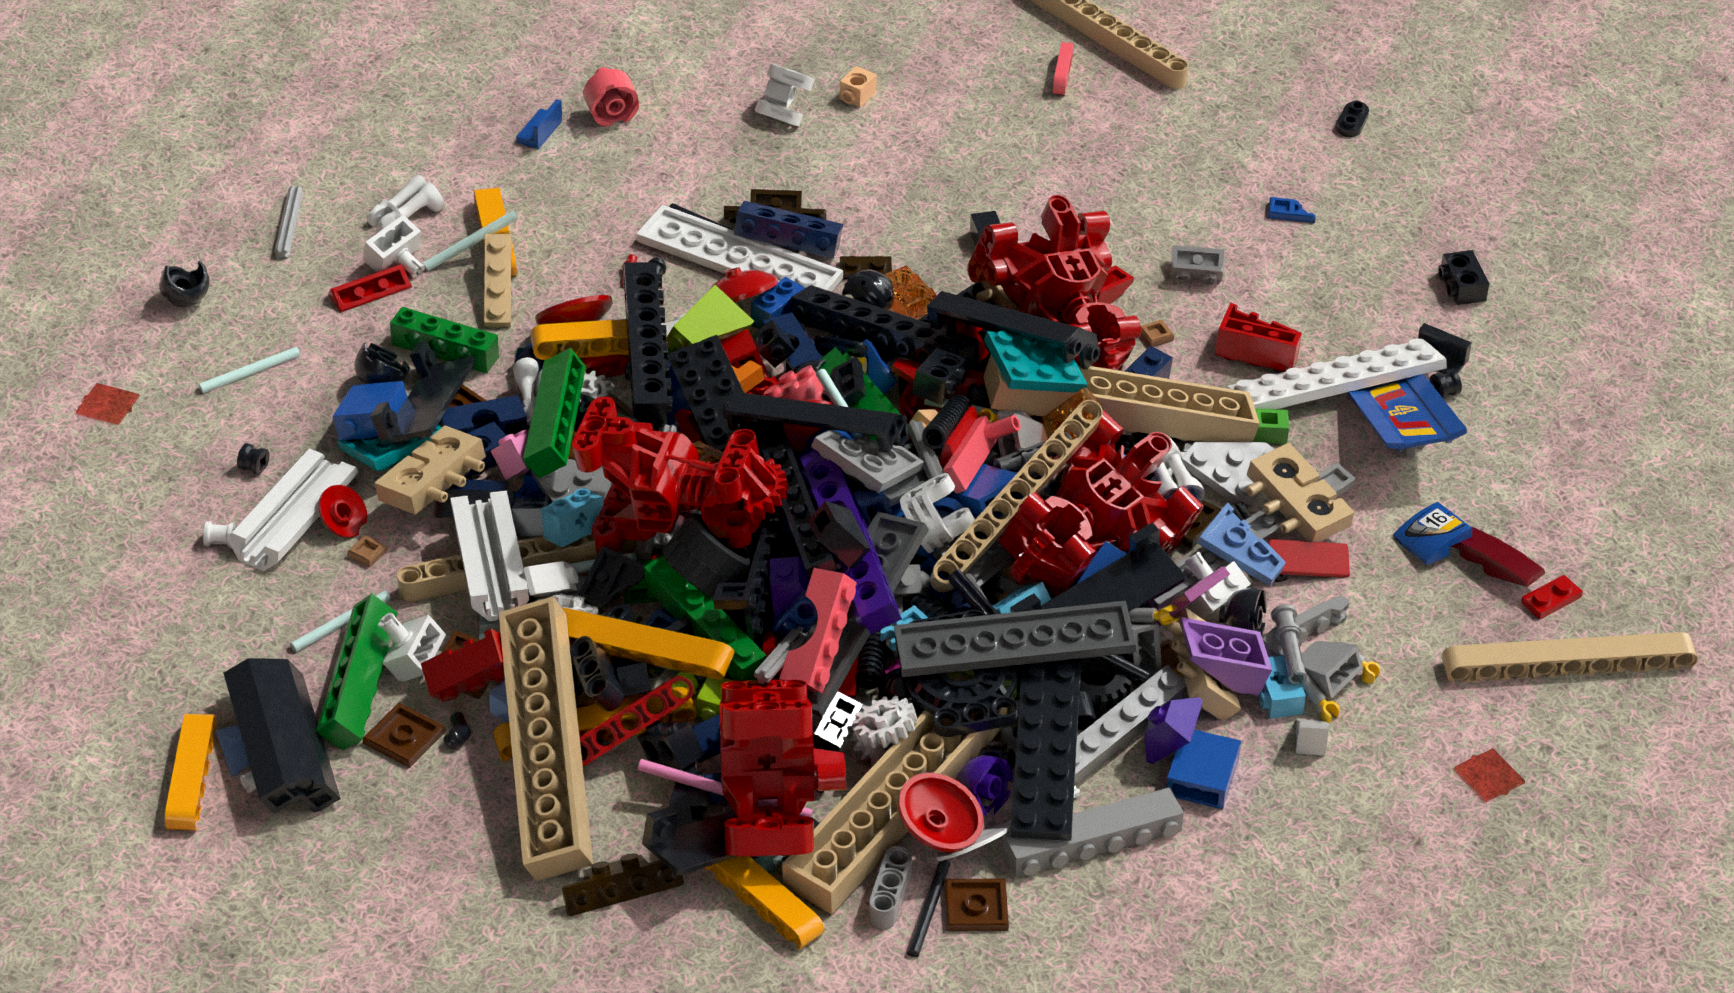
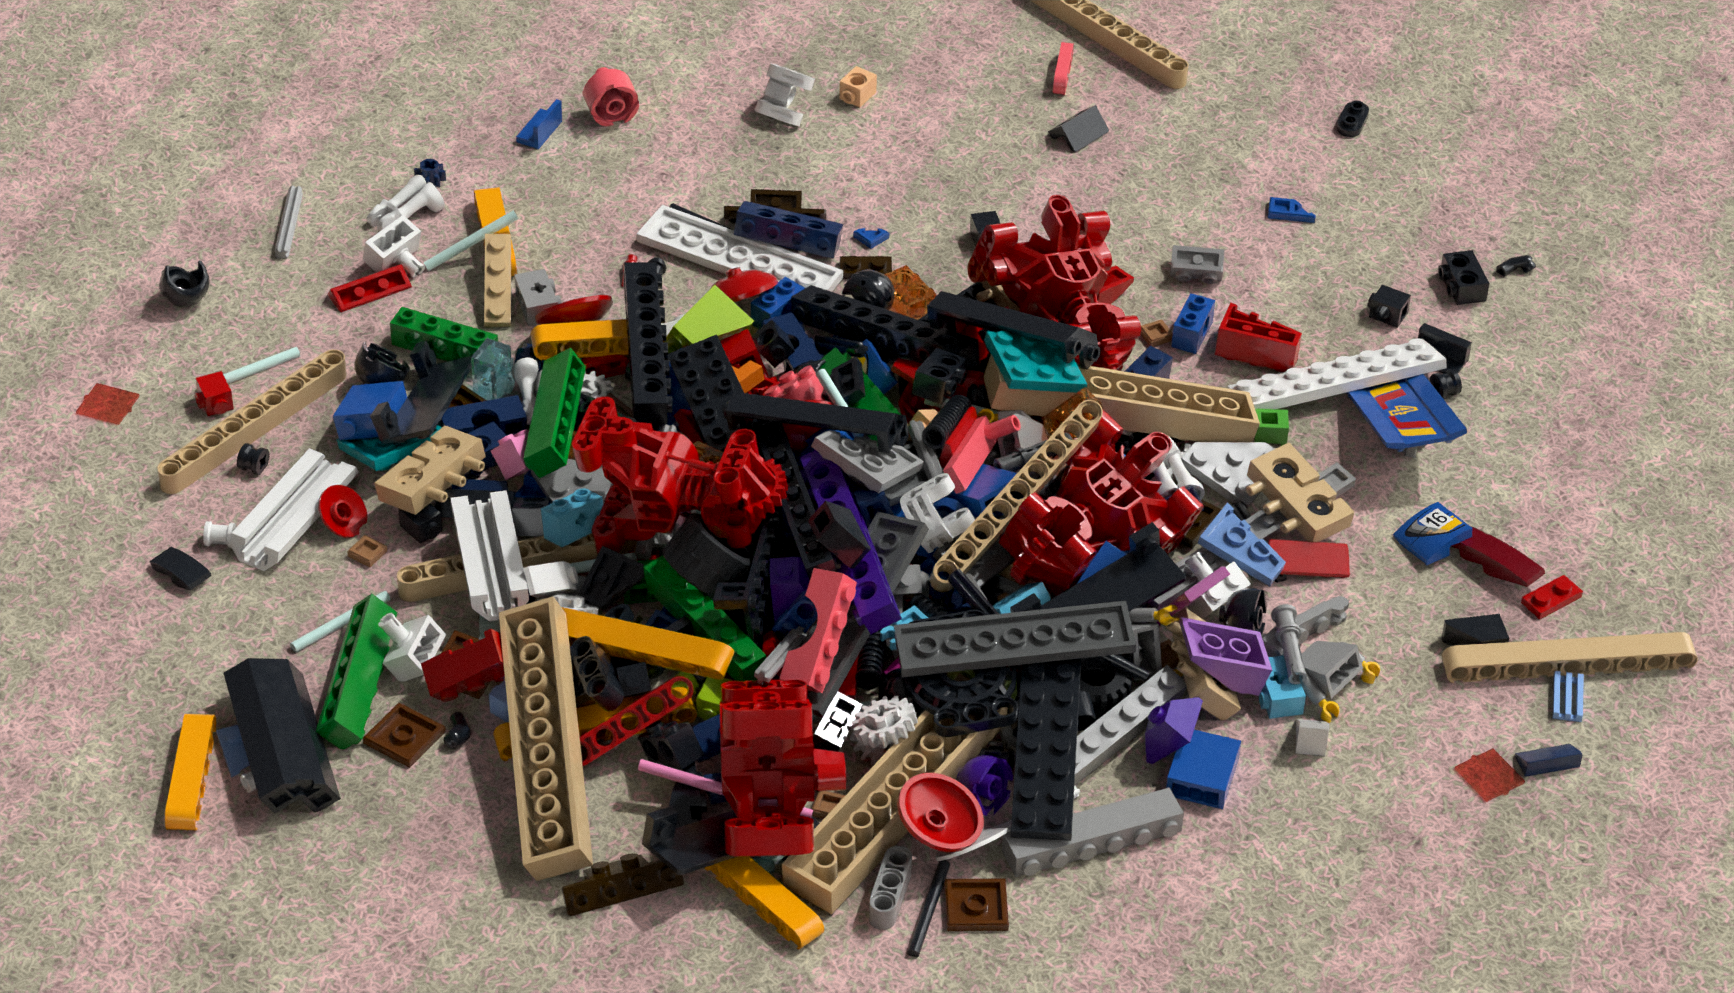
none -> black slope [150,547,212,590]
none -> tan beam [157,349,347,494]
none -> red brick [195,371,234,416]
none -> black brick [398,503,442,544]
none -> dark blue gear [414,159,446,187]
none -> clear light blue brick [471,338,515,401]
none -> light grey brick [514,269,562,326]
none -> medium nougat tile [812,791,846,819]
none -> blue tile [853,228,890,249]
none -> panel [1048,105,1109,152]
none -> blue brick [1171,293,1215,354]
none -> black brick [1367,285,1411,328]
none -> black slope [1441,614,1509,646]
none -> black arm [1496,255,1536,277]
none -> dark blue slope [1514,744,1583,777]
none -> light blue tile [1552,671,1584,722]

